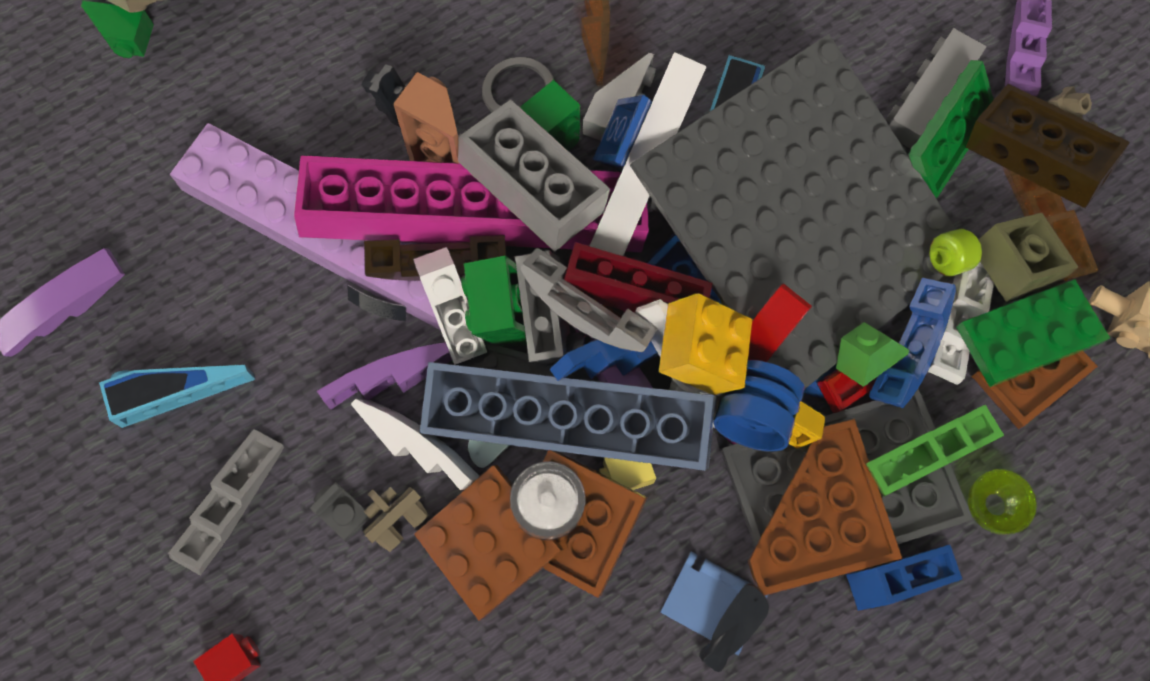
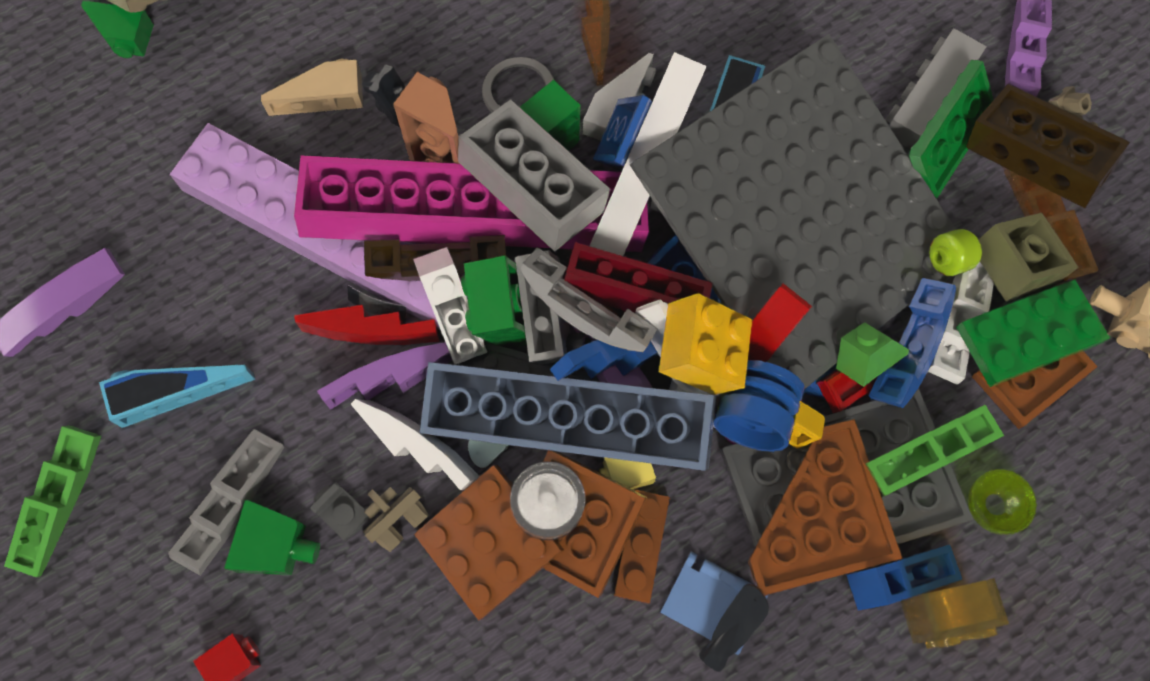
none -> bright green slope [4,425,101,577]
none -> green torso [224,500,320,575]
none -> tan slope [261,59,363,116]
none -> red slope [294,305,440,345]
none -> dark orange plate [614,489,670,604]
none -> clear yellow brick [900,578,1009,649]

